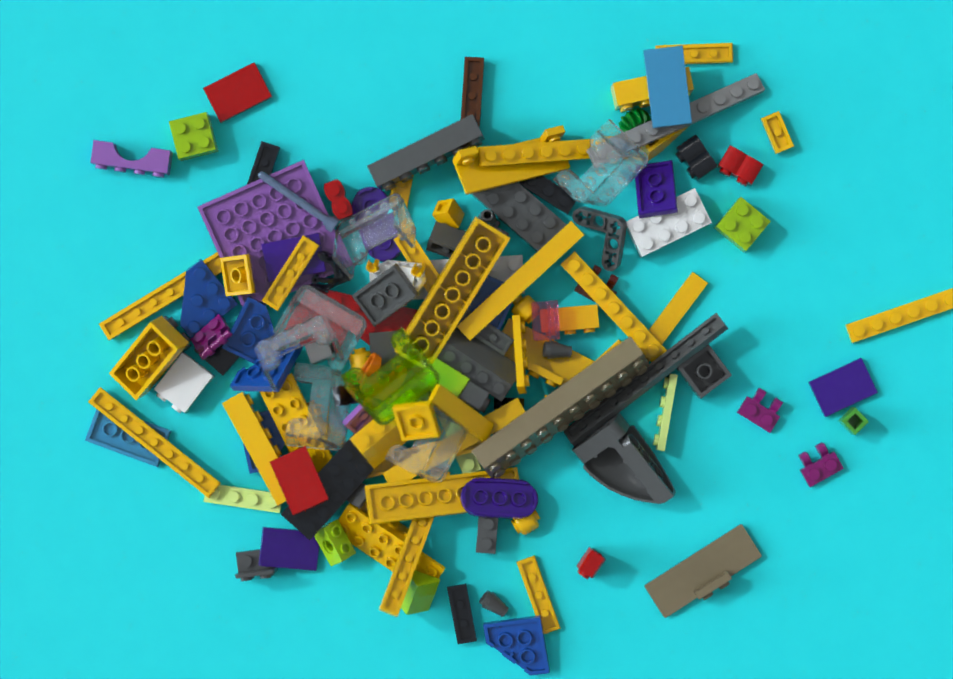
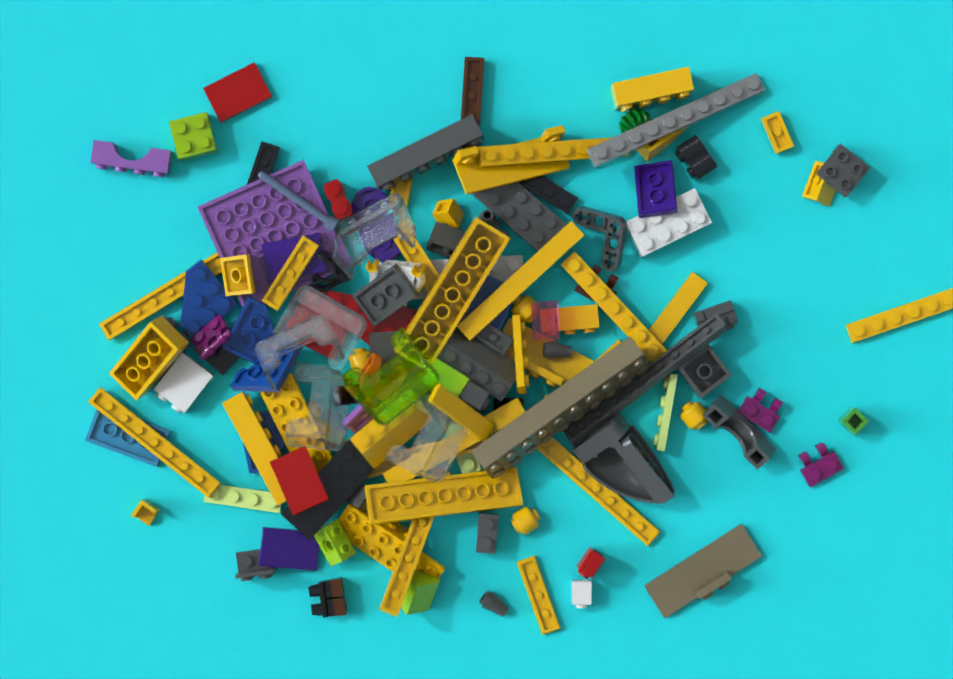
dark grey panel [305,337,337,364] -> none
yellow plate [392,400,441,441] -> none
black plate [447,583,477,644] -> none
dark purple tile [460,477,538,519] -> none
blue plate [483,615,550,676] -> none
clear windscreen [553,119,648,207] -> none
dark azure tile [643,45,692,128] -> none
yellow tile [655,43,733,65] -> none
lime brick [714,197,771,252] -> none
red brick [717,145,764,187] -> none
dark purple tile [808,358,878,417] -> none
none -> yellow panel [131,499,161,526]
none -> hips [308,577,347,618]
none -> yellow tile [537,438,660,546]
none -> white brick [571,580,592,608]
none -> yellow head [680,401,708,430]
none -> dark grey brick [693,300,738,330]
none -> dark grey arch [702,394,776,470]
none -> yellow panel [802,161,836,207]
none -> dark grey bracket [816,143,870,197]

